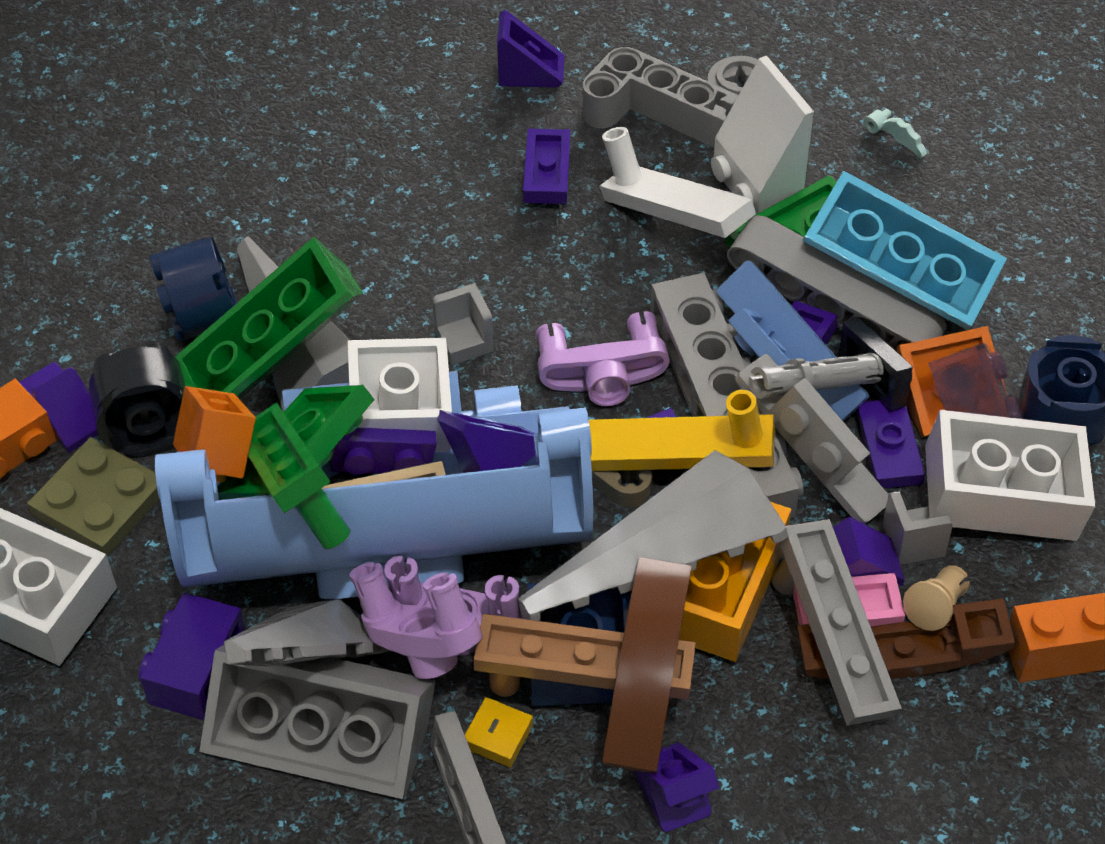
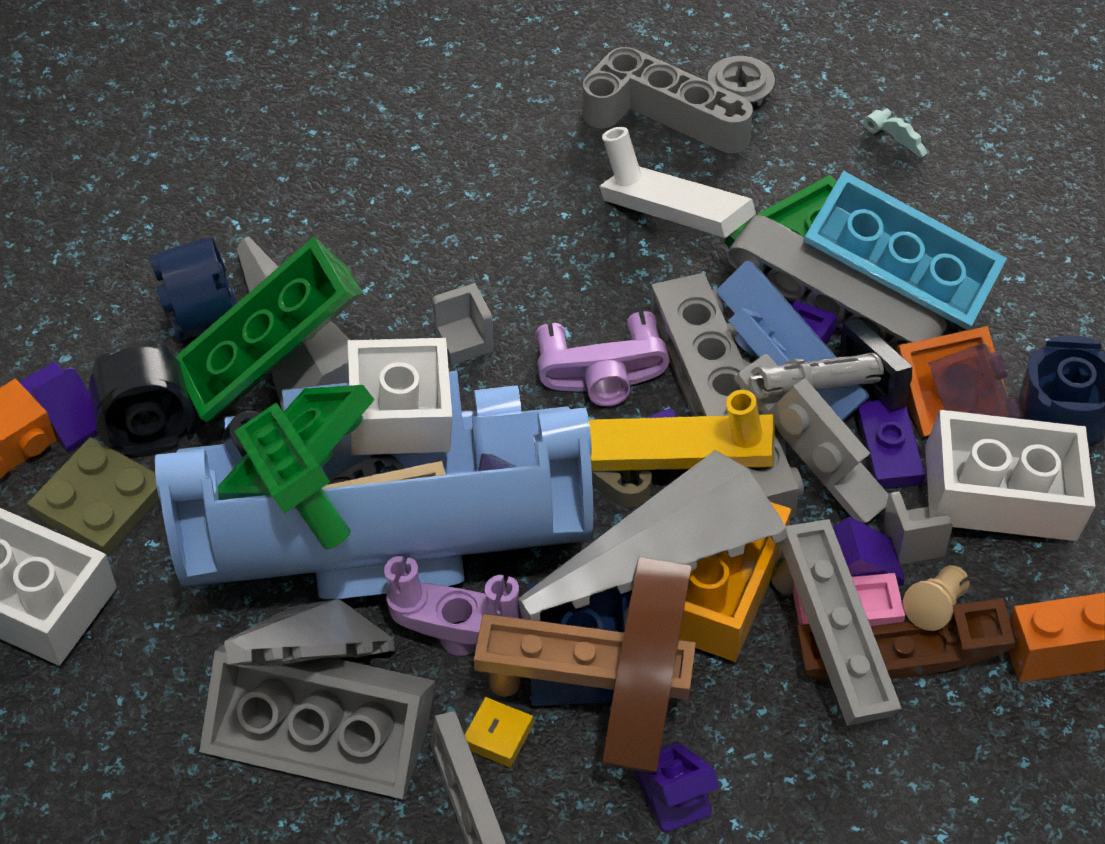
dark purple brick [139,592,246,720] -> none
orange brick [173,386,256,482] -> none
dark purple plate [330,427,437,474] -> none
lavender connector [349,562,483,679] -> none
dark purple slope [437,410,536,473] -> none
dark purple slope [497,9,565,87] -> none
dark purple plate [523,128,571,204] -> none
white slope [711,56,814,214] -> none

